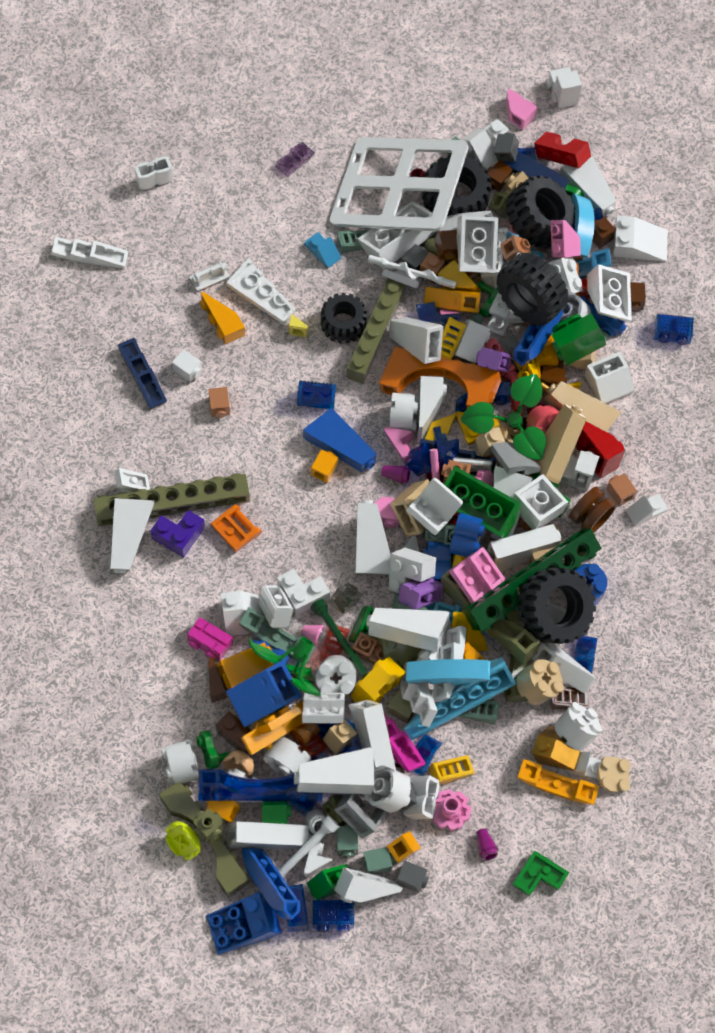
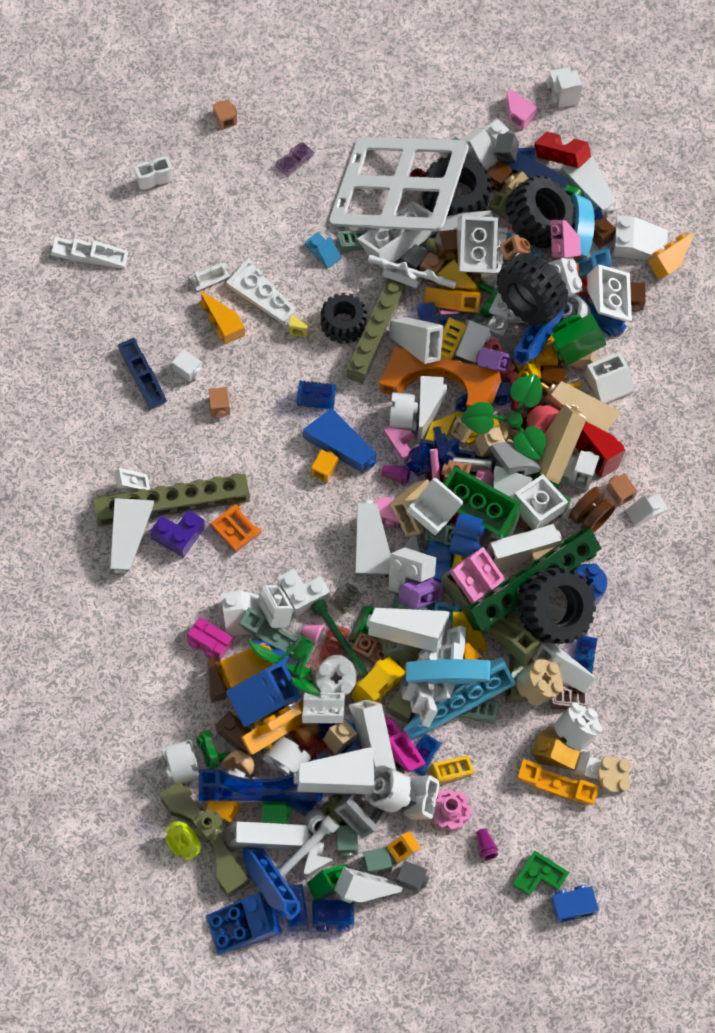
clear blue brick [654,313,694,345] -> none
none -> nougat brick [212,99,238,130]
none -> tan tile [449,417,472,443]
none -> blue brick [550,885,599,923]
none -> light orange slope [647,232,694,279]

